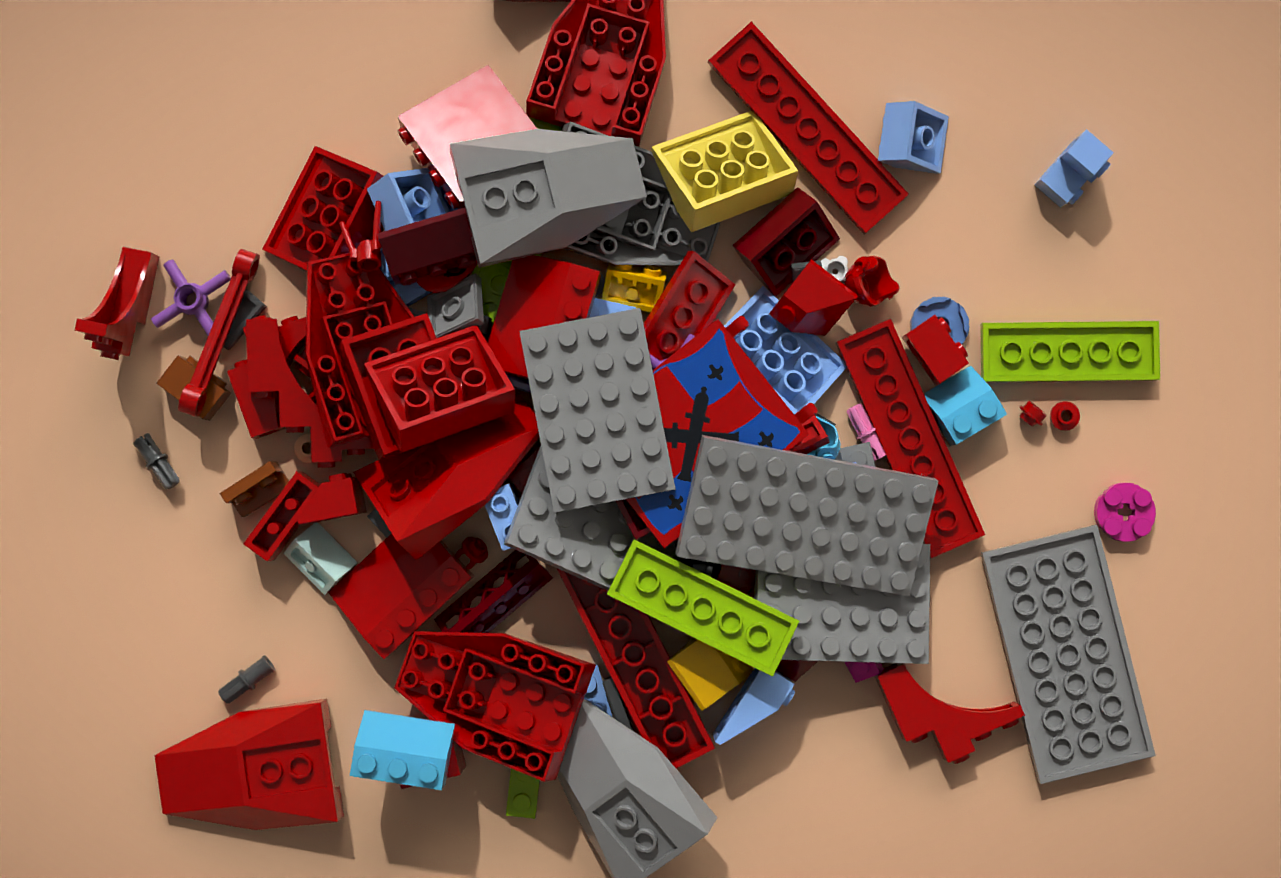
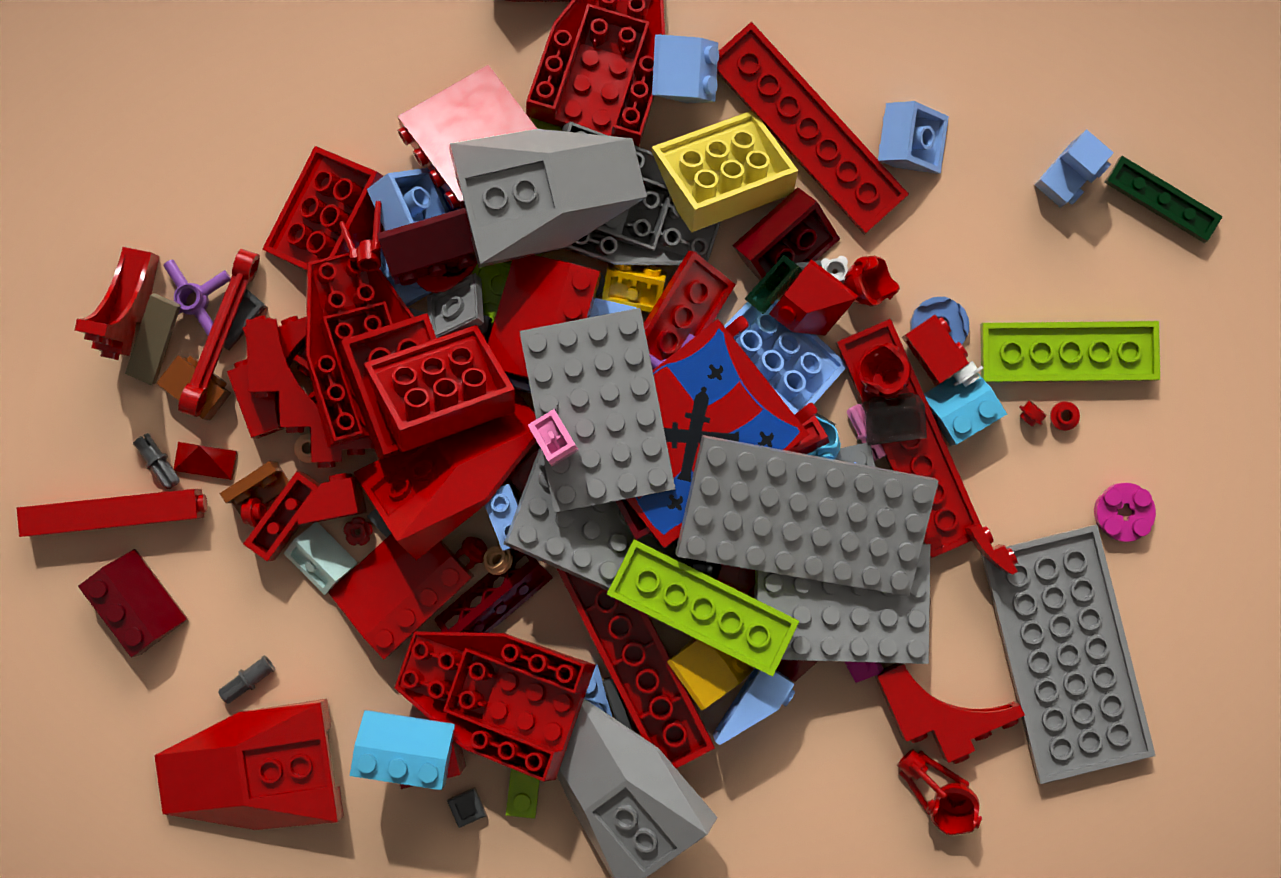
none -> red brick [16,489,208,537]
none -> dark red slope [78,549,188,658]
none -> dark tan tile [125,293,181,385]
none -> red slope [173,442,237,480]
none -> red plate [241,497,266,527]
none -> red plate [343,517,373,546]
none -> dark grey tile [447,787,487,828]
none -> light nougat plate [483,546,513,575]
none -> bright pink slope [528,409,579,466]
none -> light blue slope [652,34,719,103]
none -> clear green slope [745,255,803,314]
none -> red cap [859,343,911,397]
none -> clear smoke bracket [861,393,927,446]
none -> red plant [897,749,969,815]
none -> red cap [926,782,982,835]
none -> white plate [953,361,983,387]
none -> red slope [965,523,1018,575]
none -> dark green plate [1104,156,1223,243]

